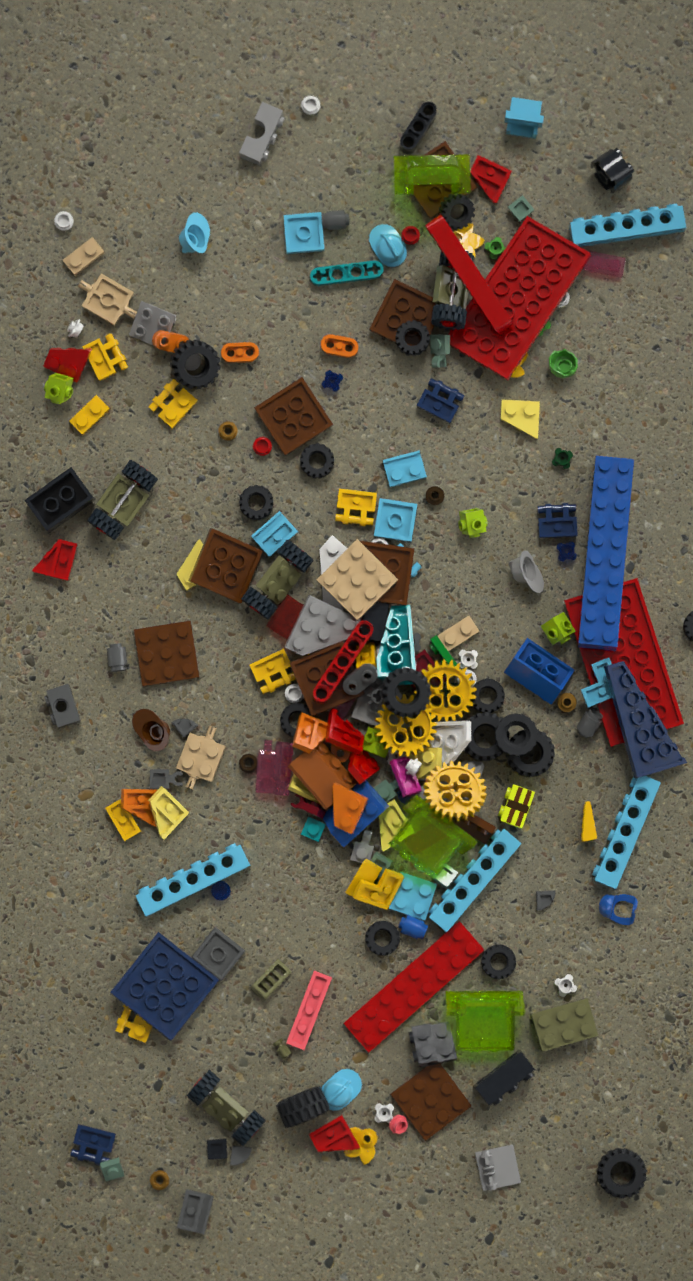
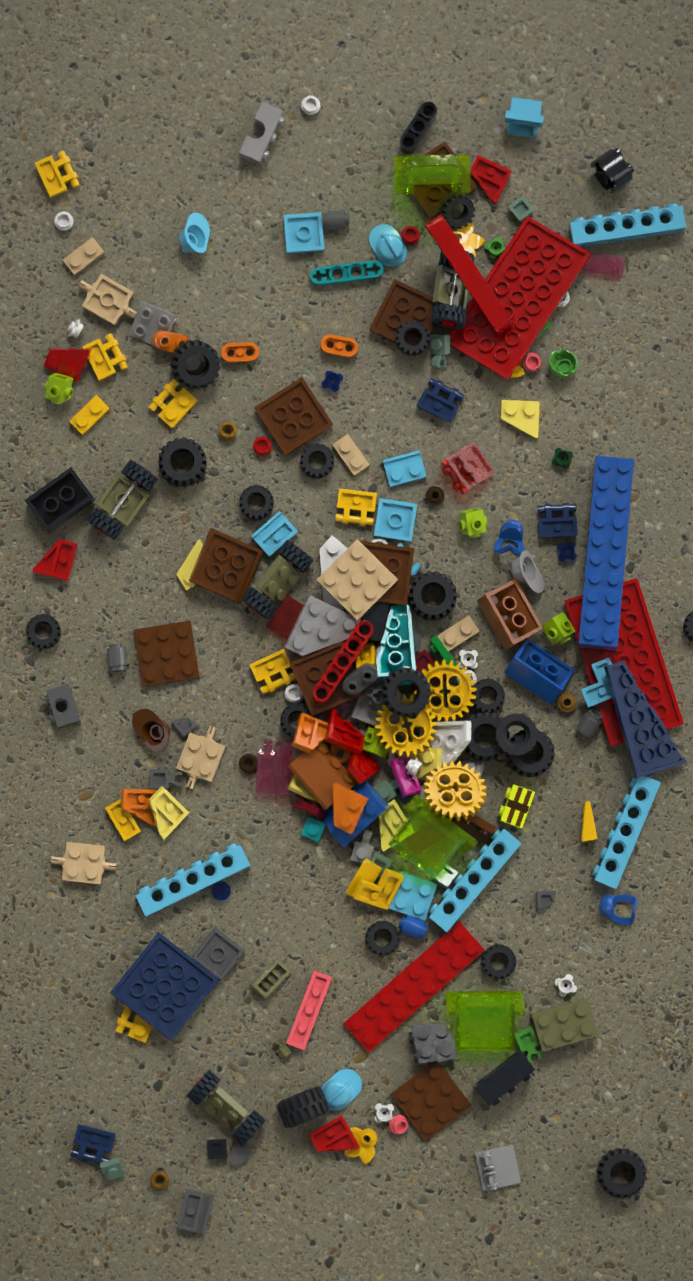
none -> black tyre [26,614,61,649]
none -> yellow plate [35,151,80,198]
none -> tan plate [51,842,117,885]
none -> black tyre [158,437,207,488]
none -> tan plate [332,434,370,476]
none -> black tyre [409,571,457,621]
none -> clear red plate [441,441,496,495]
none -> dark orange slope [477,579,544,650]
none -> blue piece [494,520,525,557]
none -> bright green plate [514,1026,542,1063]
none -> coral plate [522,353,541,372]

